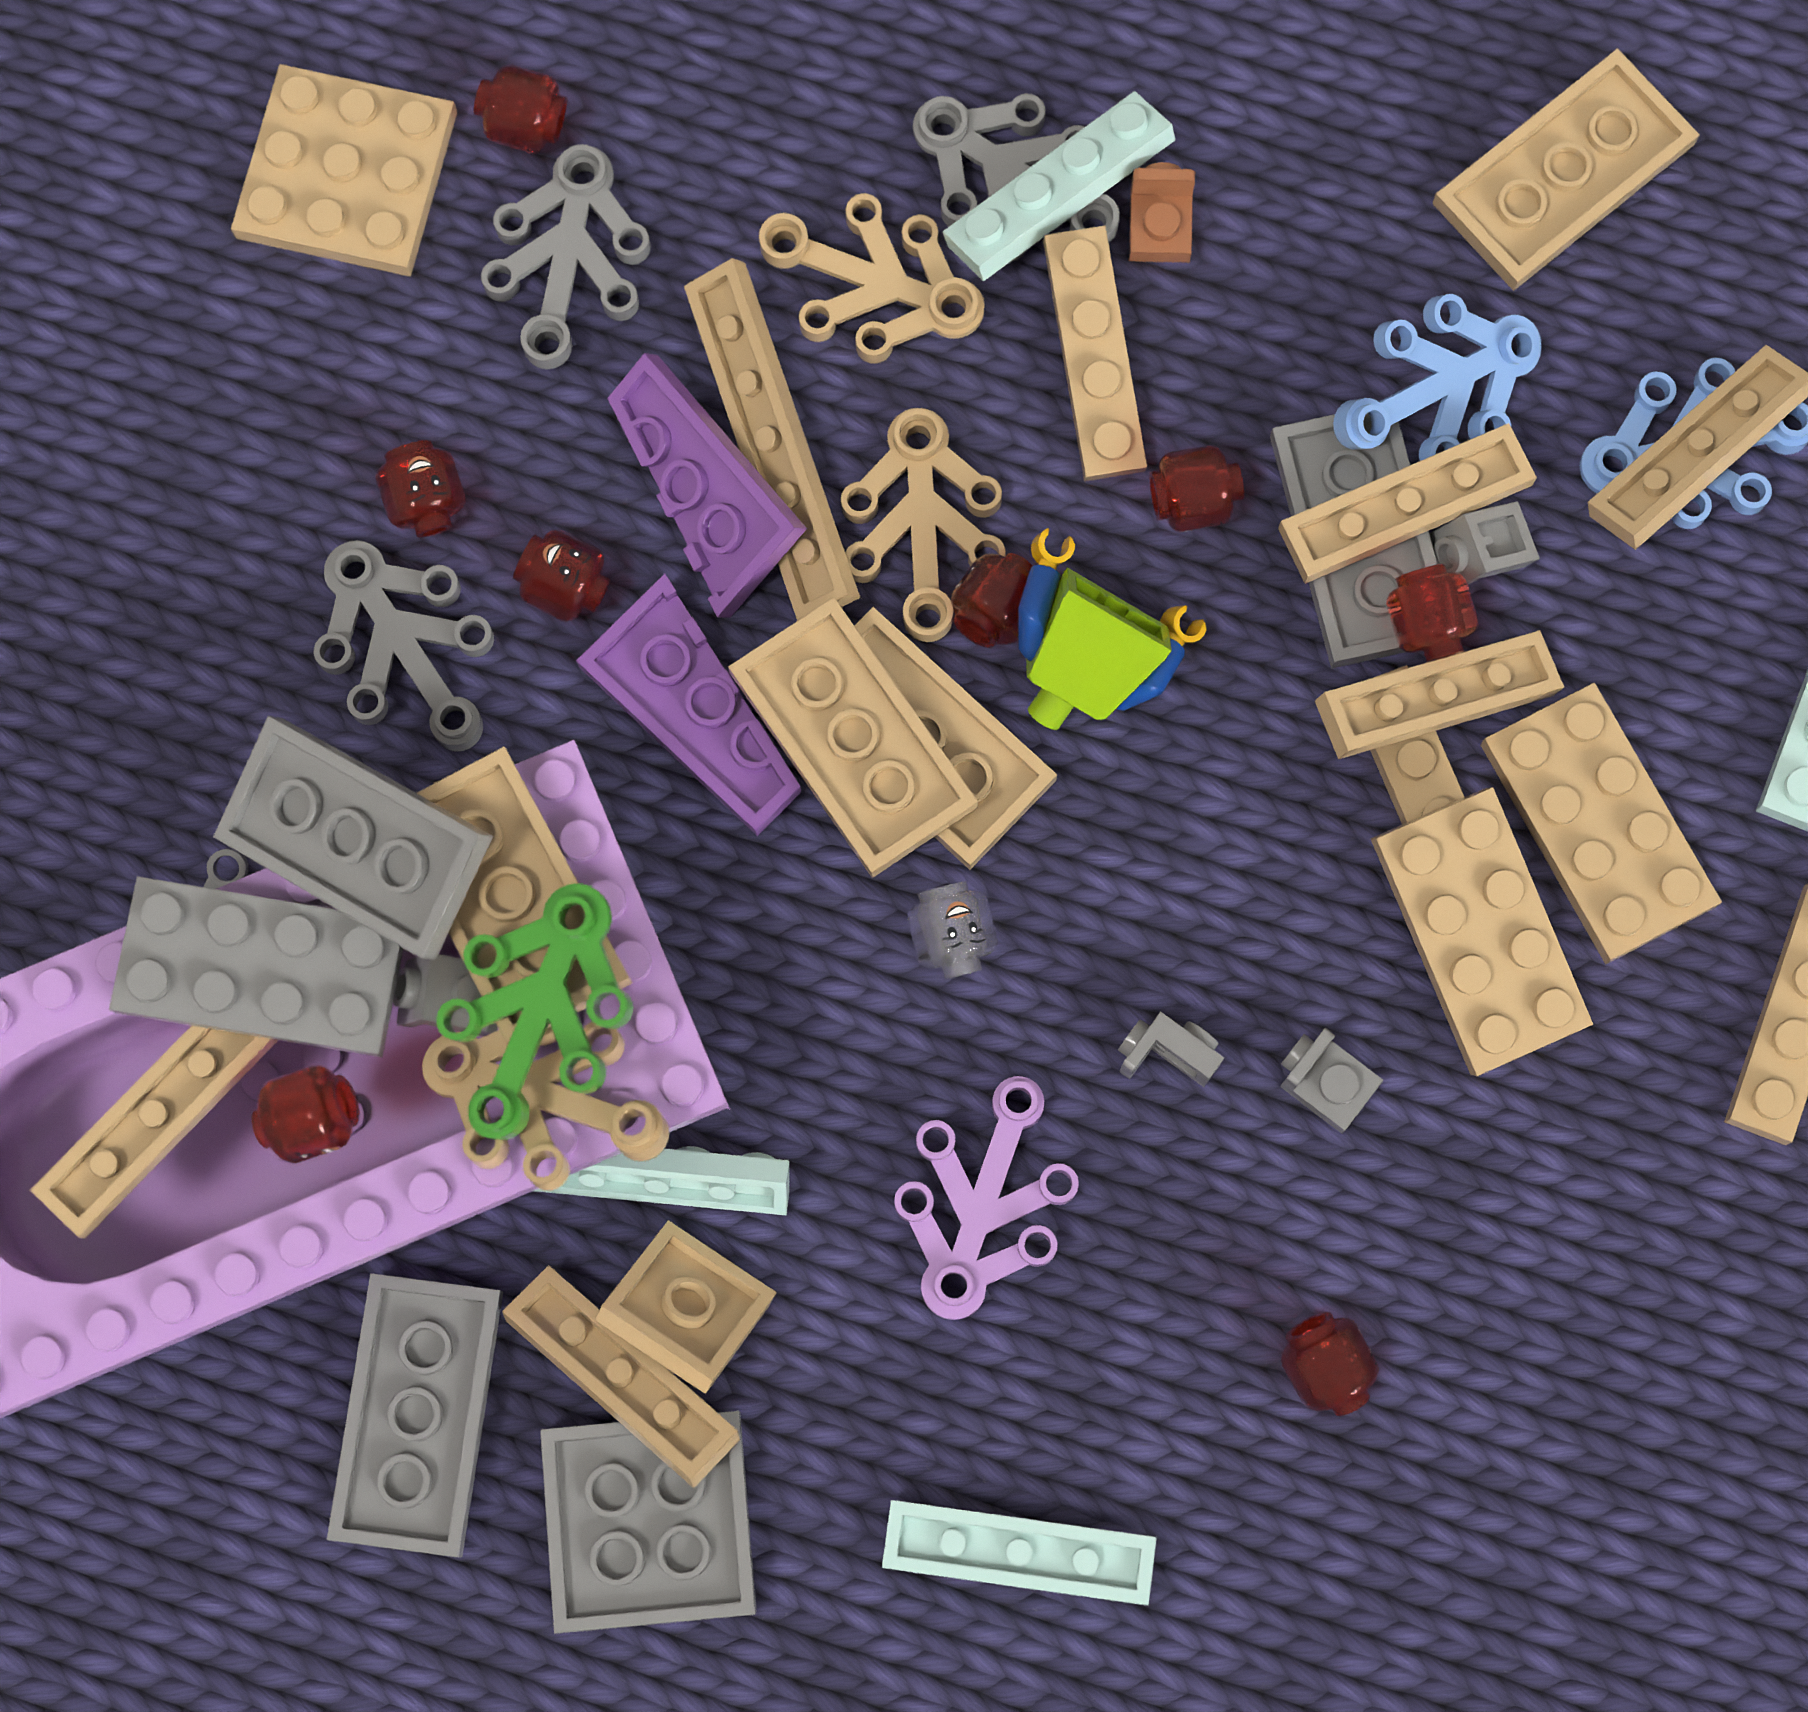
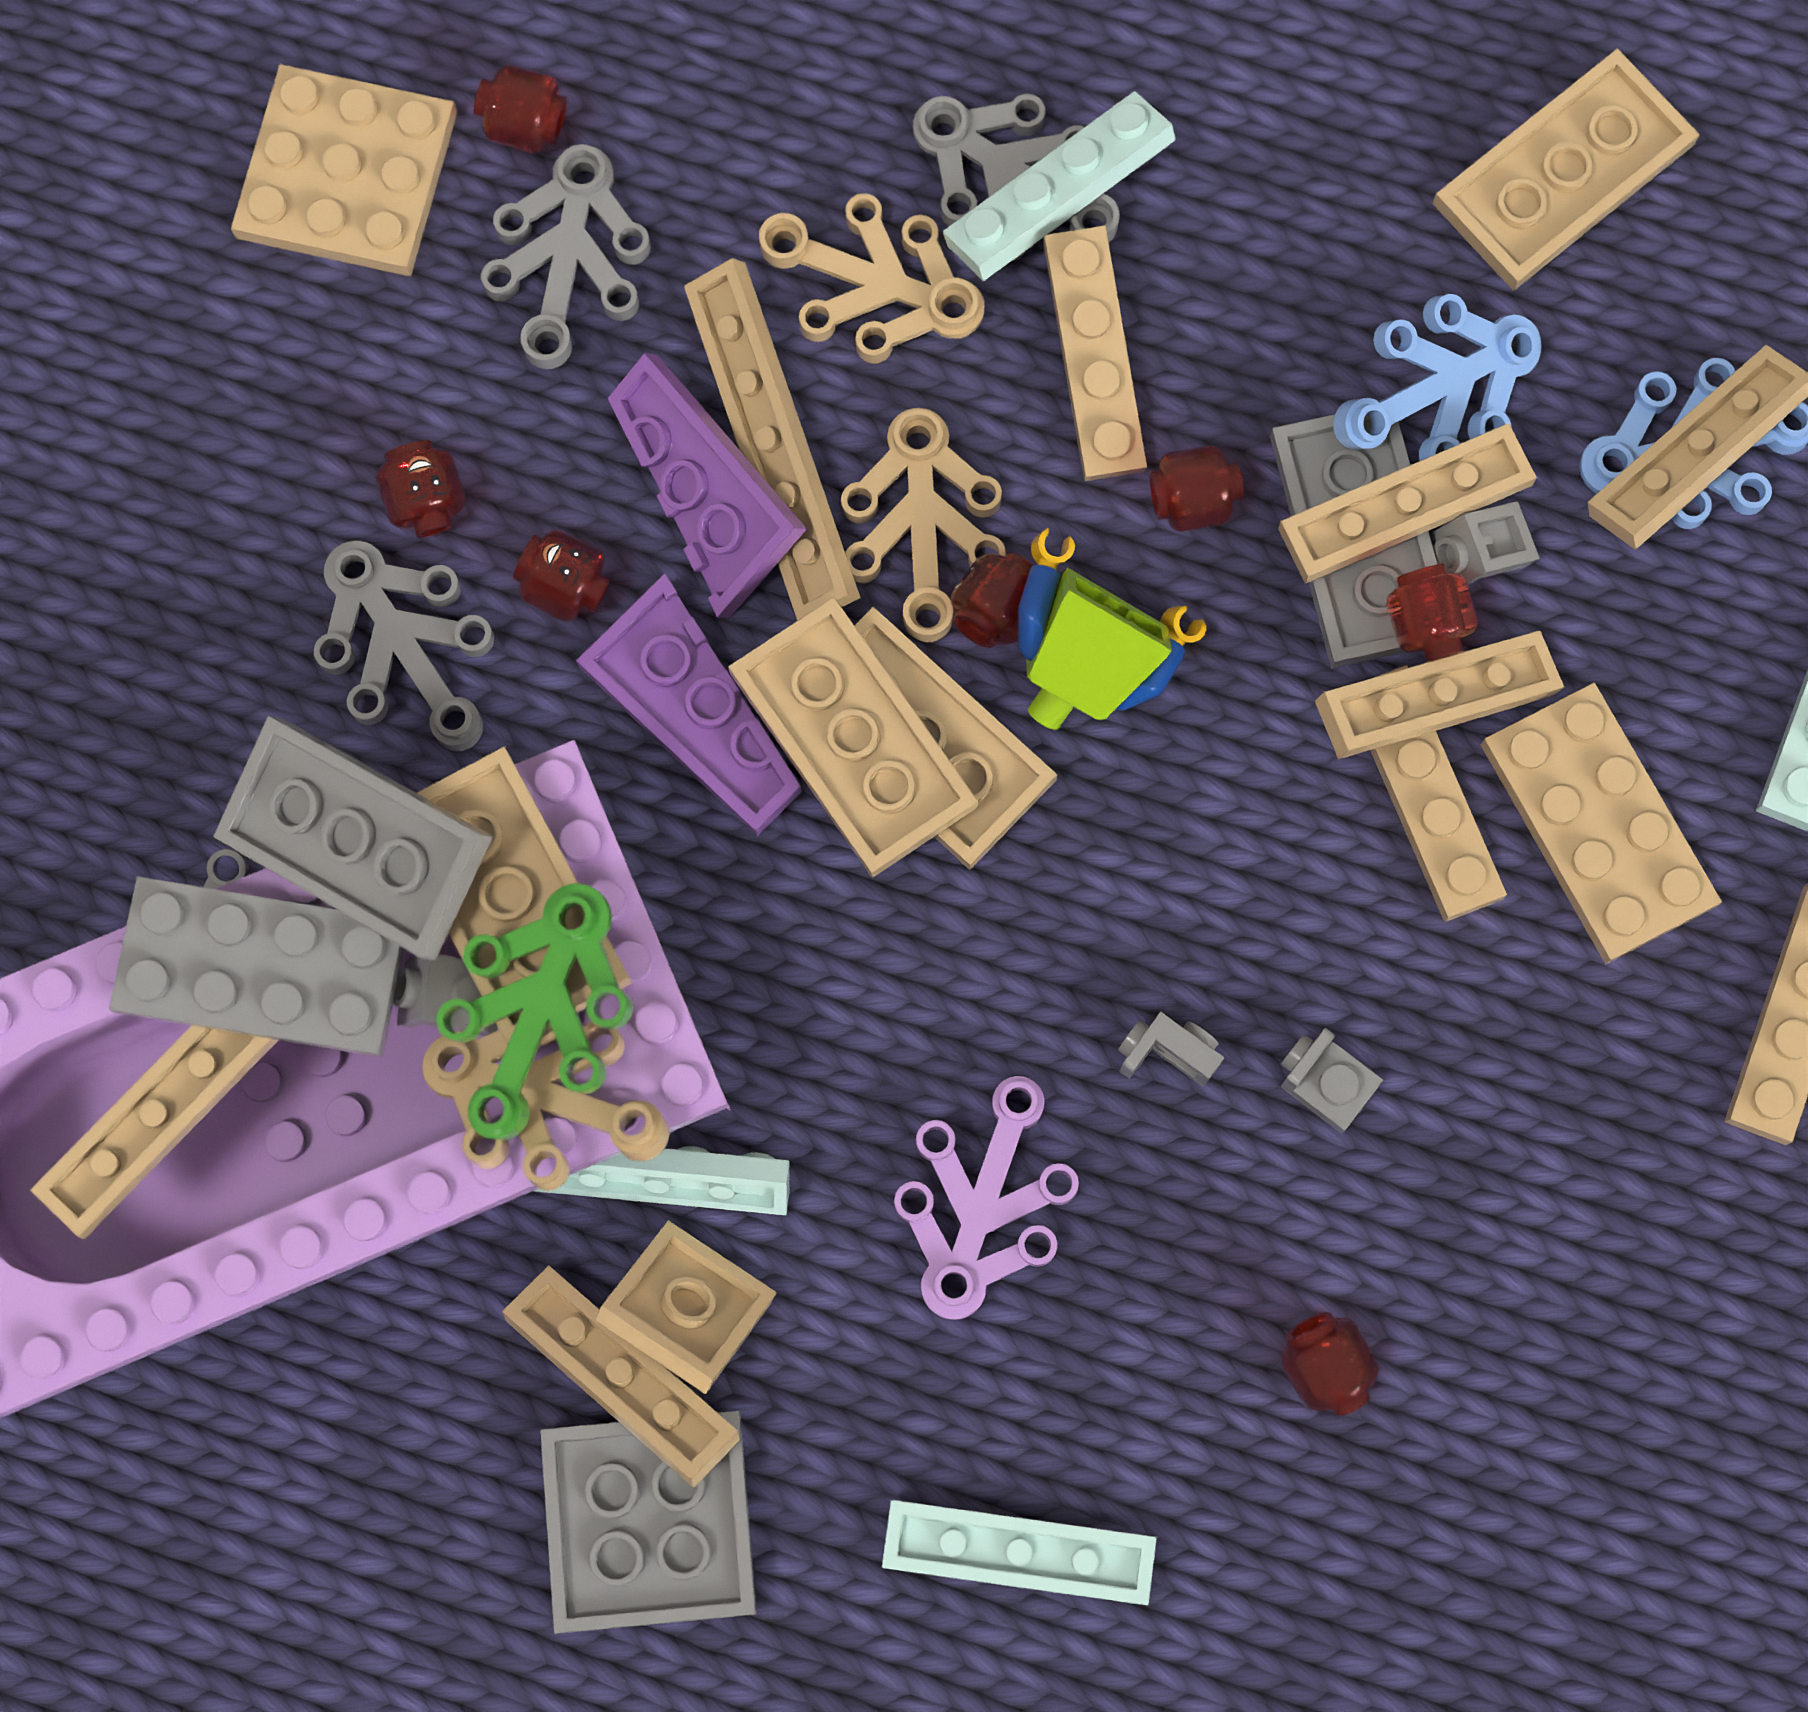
clear red head [252,1065,360,1164] -> none
light grey plate [327,1273,503,1558] -> none
clear head [907,881,998,979] -> none
nougat bracket [1129,162,1195,263] -> none
tan plate [1370,787,1593,1076] -> none

